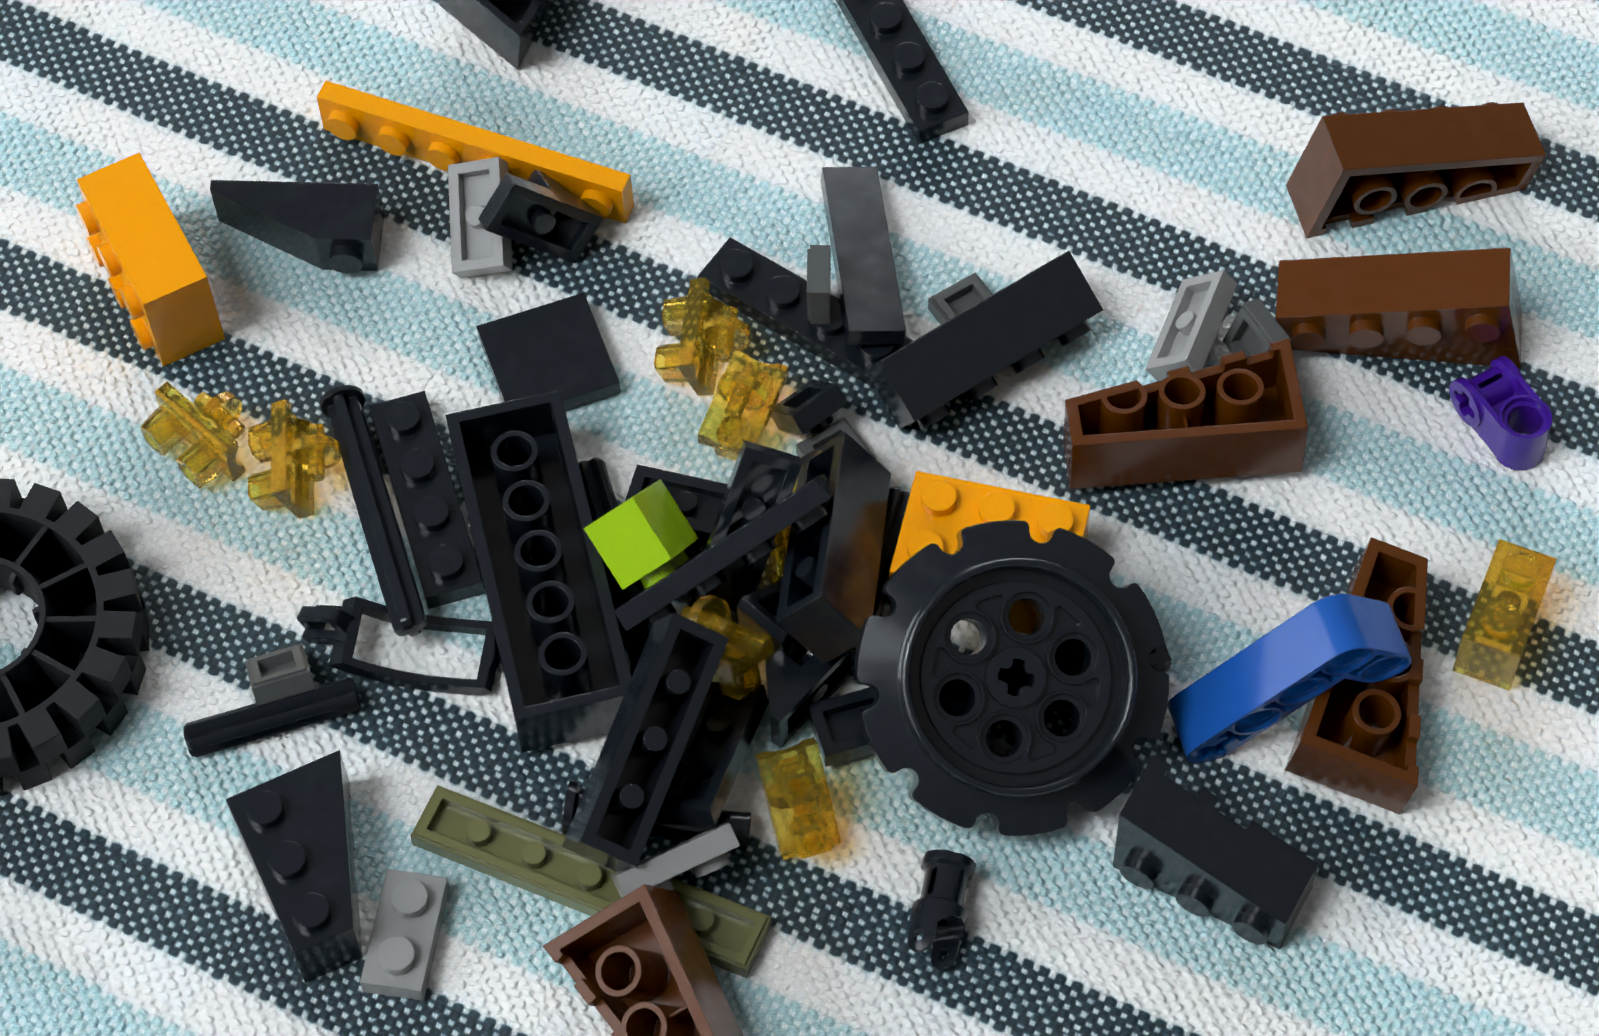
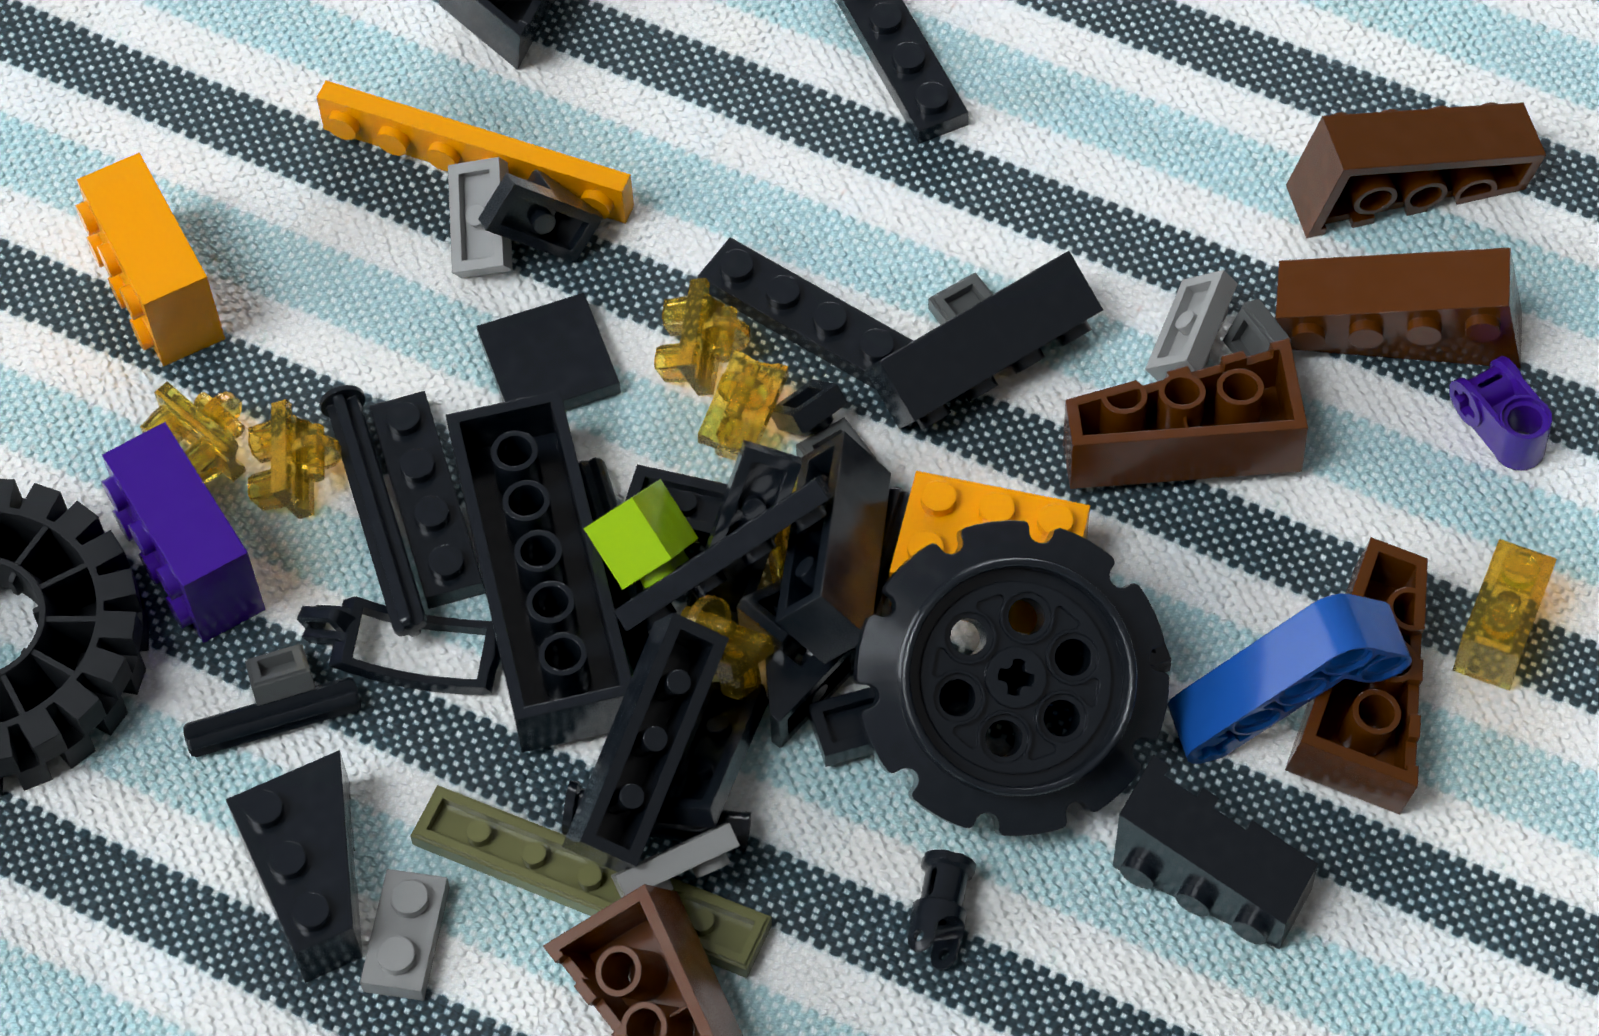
black slope [210,180,385,273] -> none
clear yellow hips [755,737,842,860] -> none
dark grey tile [807,245,831,325] -> none
black tile [820,167,906,345] -> none
none -> dark purple brick [101,422,266,643]

